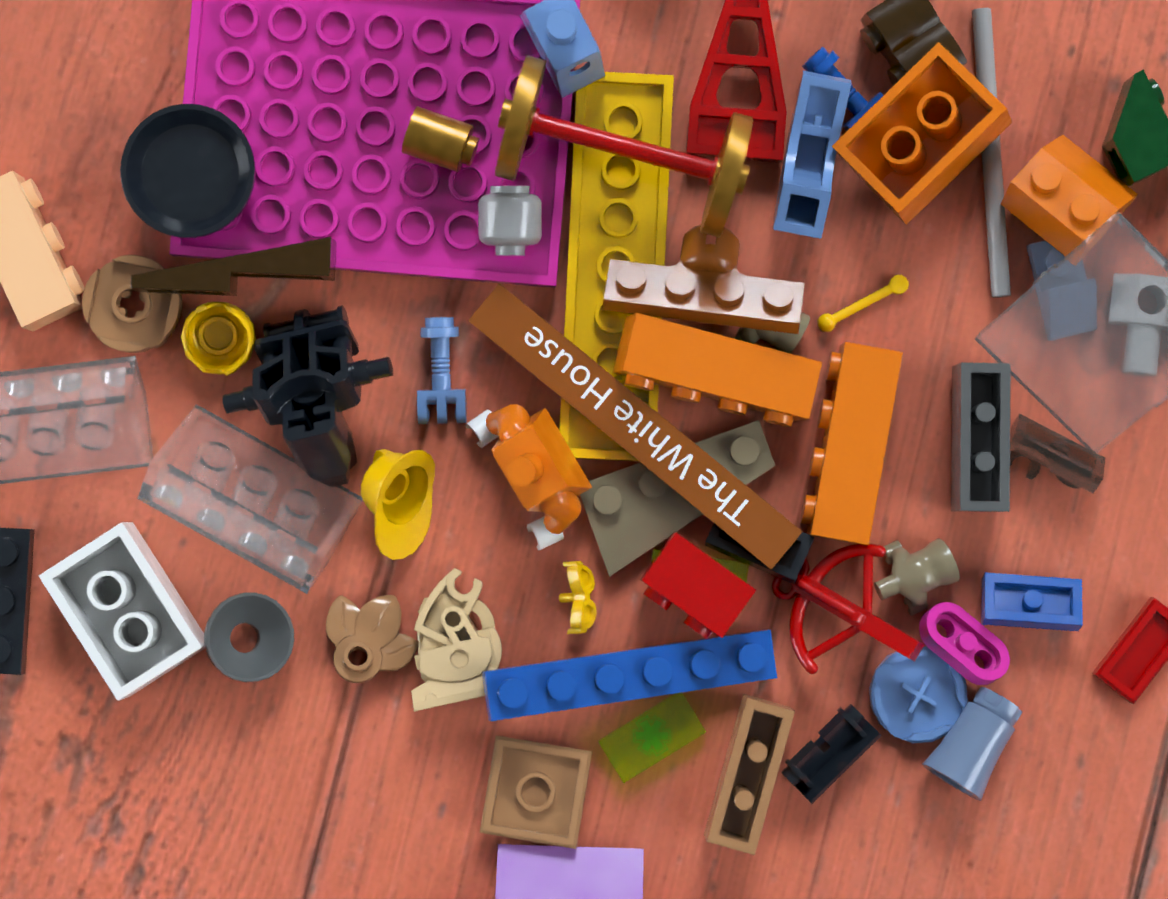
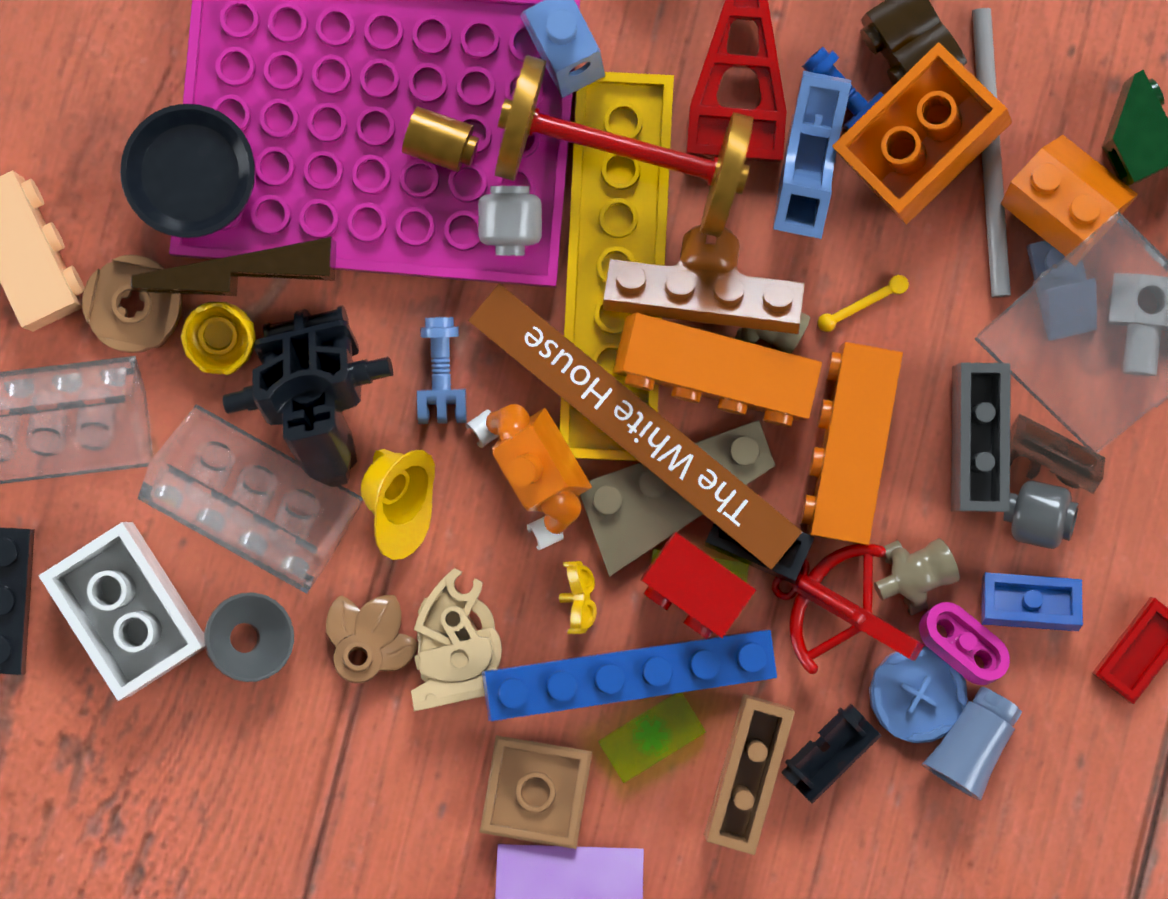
none -> dark grey head [1003,480,1079,549]

